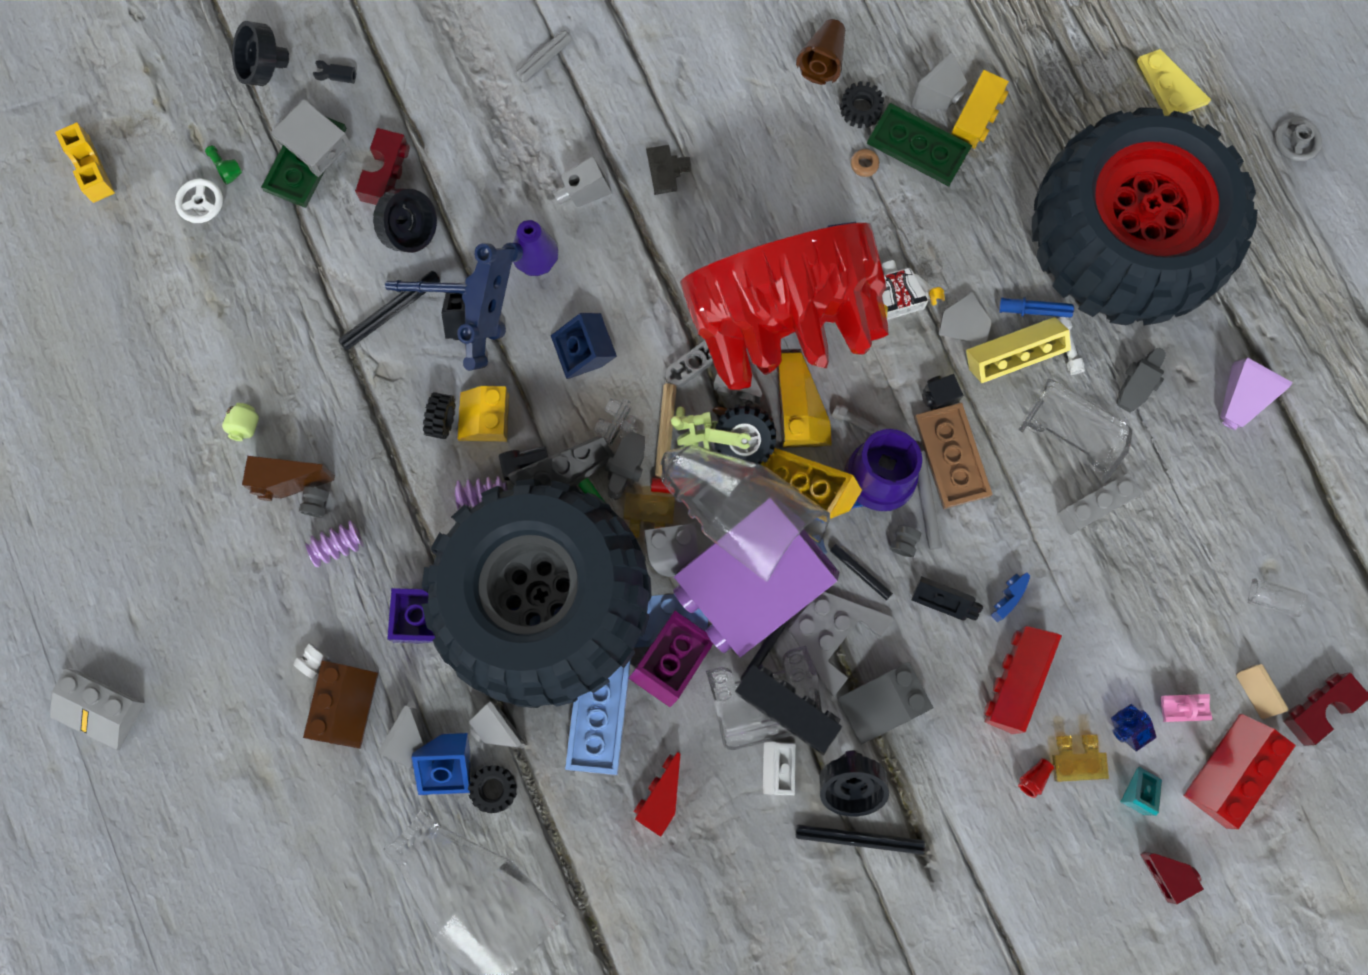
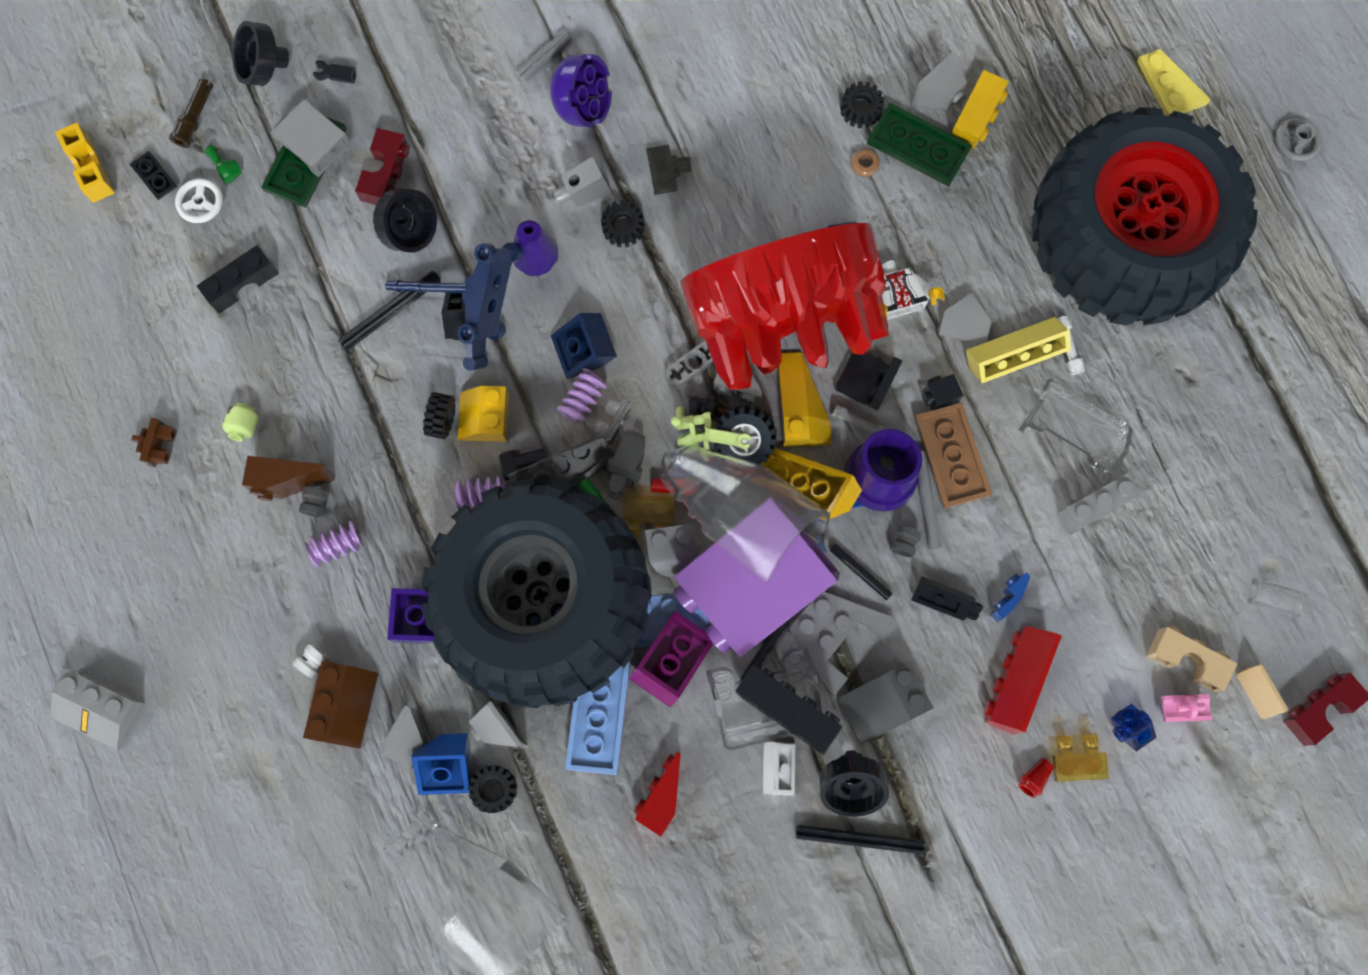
tan axle [655,383,677,478] -> none
reddish brown cone [796,19,846,85] -> none
blue axle [999,297,1074,318] -> none
dark grey hinge [1117,348,1167,413] -> none
teal slope [1120,767,1162,816] -> none
dark red slope [1140,852,1204,905] -> none
red slope [1183,714,1296,830] -> none
lavender slope [1220,358,1293,430] -> none
none -> black slope [130,151,178,201]
none -> reddish brown hips [131,418,177,467]
none -> dark brown pin [169,78,214,148]
none -> black arch [196,245,279,314]
none -> dark purple cylinder [550,54,612,128]
none -> lavender piece [557,368,608,423]
none -> black tyre [601,200,644,247]
none -> black wheel [689,395,714,419]
none -> black bracket [835,353,903,411]
none -> tan arch [1146,626,1237,693]

